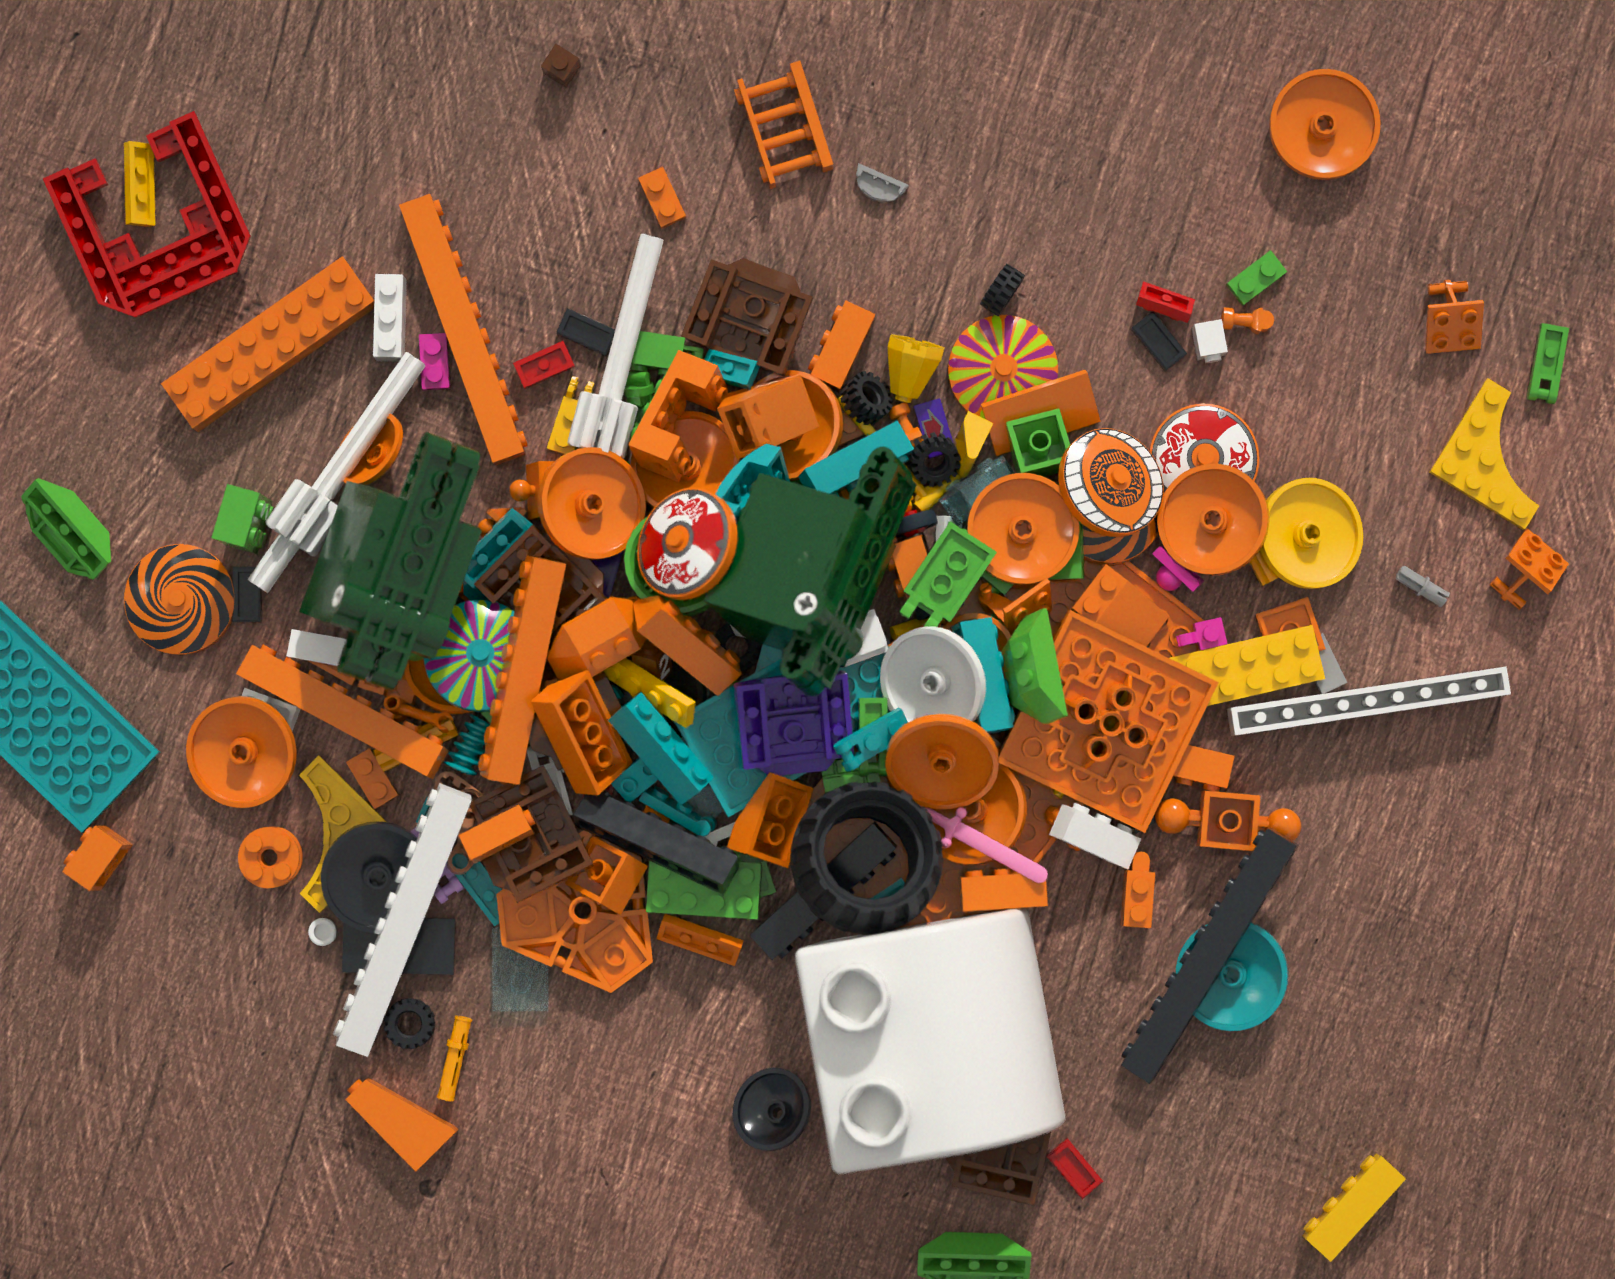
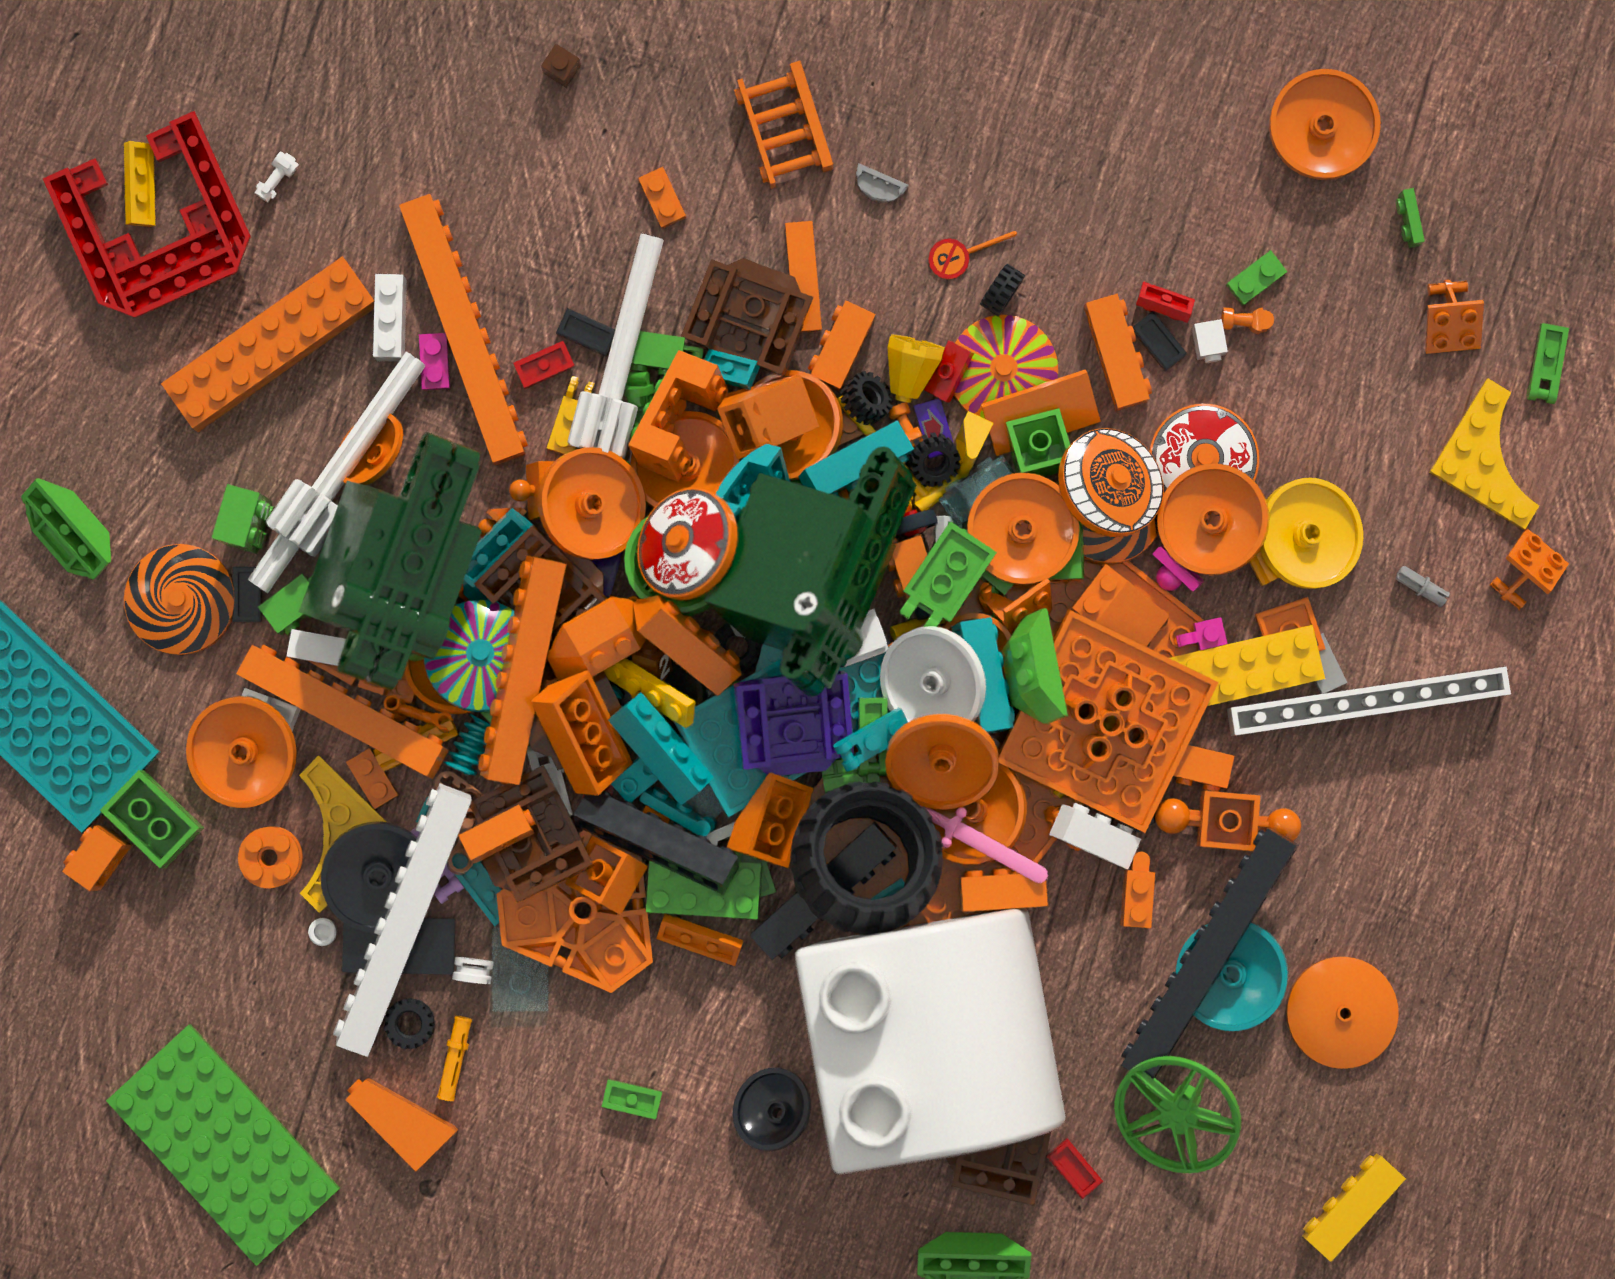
none -> bright green brick [100,770,204,868]
none -> bright green plate [106,1024,340,1266]
none -> white bar [254,152,299,203]
none -> bright green brick [258,574,313,635]
none -> white wheel [452,957,494,984]
none -> bright green plate [602,1079,663,1119]
none -> orange tile [785,221,822,333]
none -> red plate [924,340,974,403]
none -> piece [928,231,1017,280]
none -> orange brick [1084,293,1152,412]
none -> bright green wheel [1114,1056,1241,1173]
none -> orange dish [1286,957,1399,1069]
none -> bright green plate [1396,188,1425,248]

